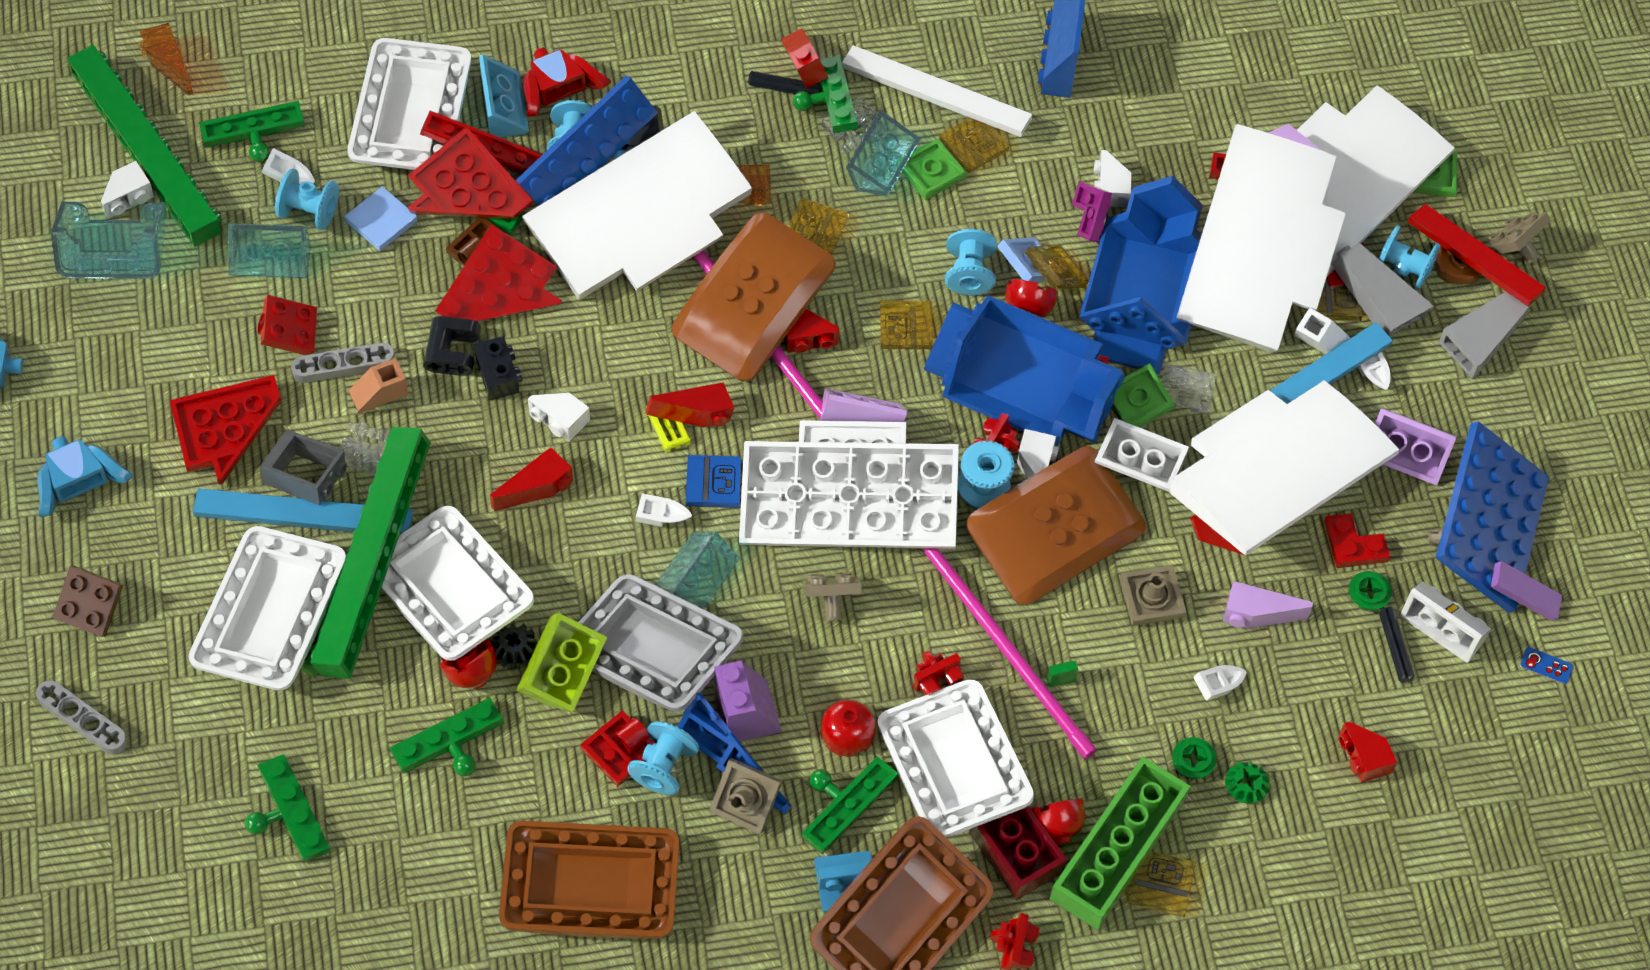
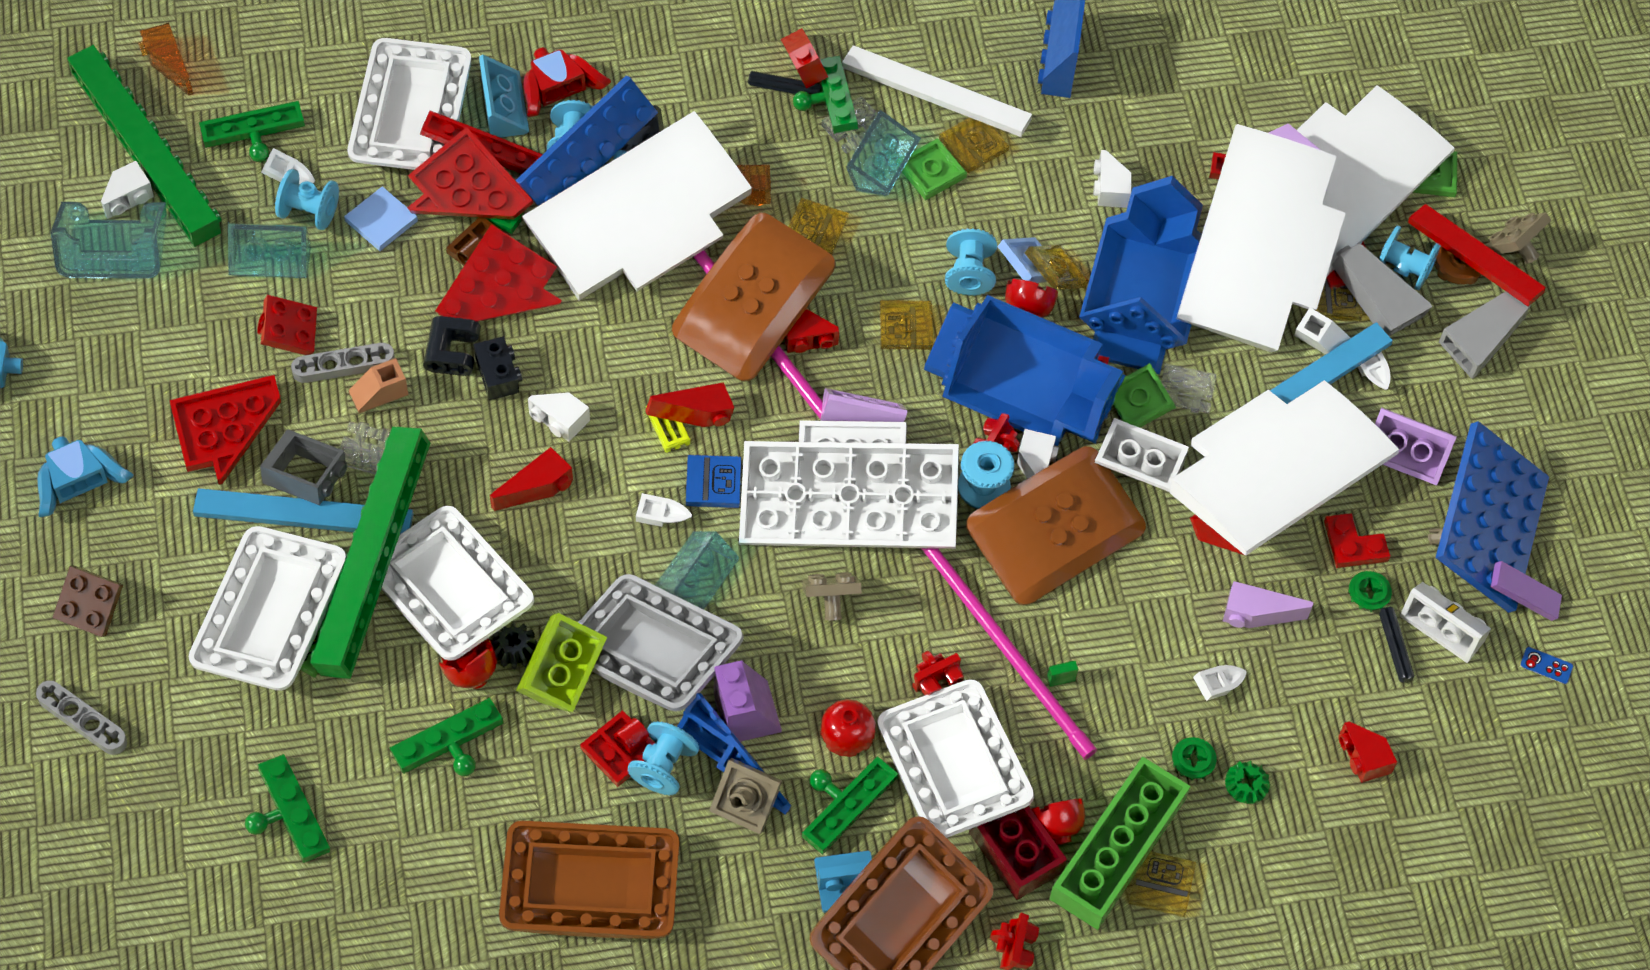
magenta plate [1072,181,1112,242] -> none
dark tan plate [1119,565,1186,626] -> none

